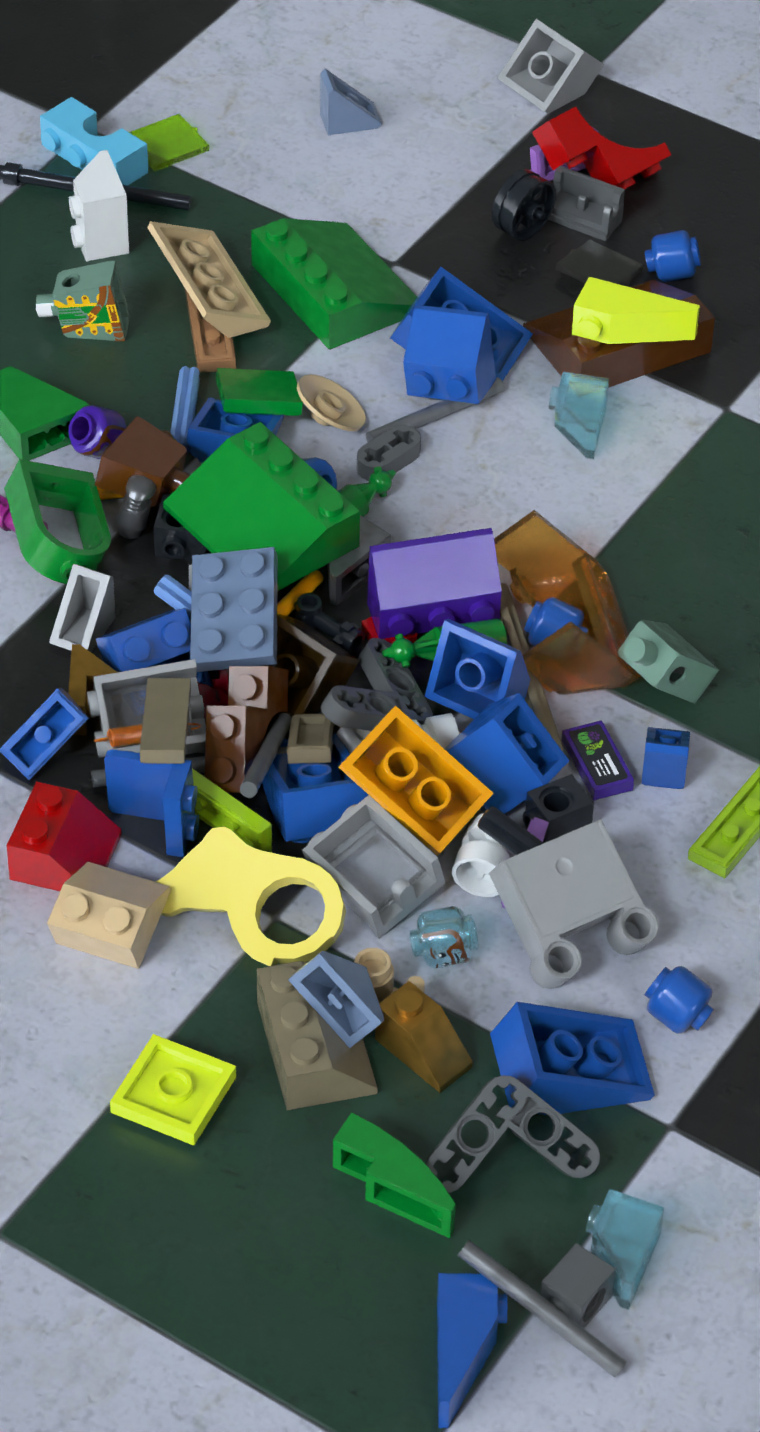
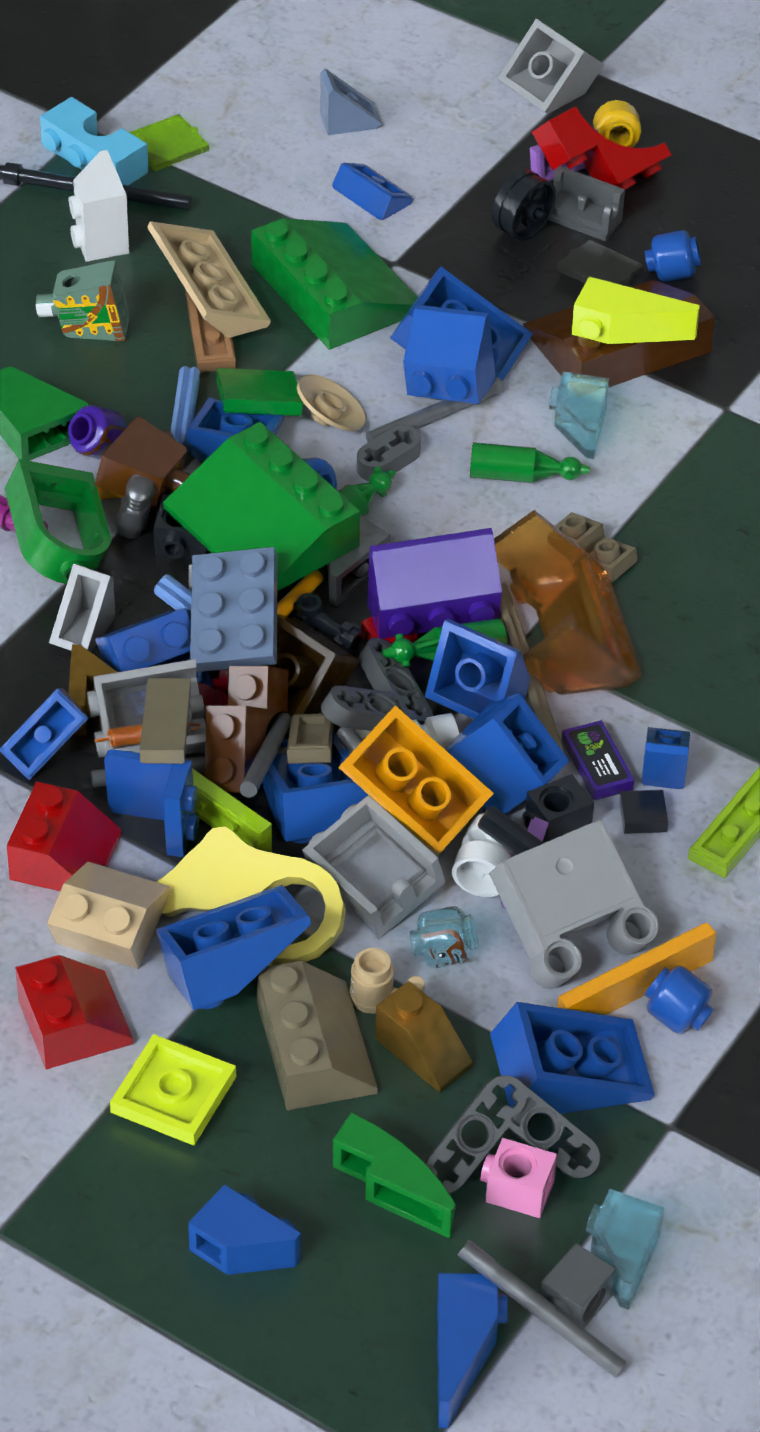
sand blue slope [288,950,384,1048] -> none
blue head [524,597,589,658] -> none
sand green torso [618,620,719,703] -> none
none -> red slope [15,955,134,1070]
none -> blue slope [156,885,311,1011]
none -> blue slope [188,1184,301,1275]
none -> blue slope [332,162,414,220]
none -> green wheel [470,442,590,483]
none -> bright pink brick [480,1138,557,1218]
none -> dark tan slope [546,512,638,582]
none -> light orange tile [557,923,716,1015]
none -> yellow head [593,100,642,148]
none -> black tile [619,790,668,834]

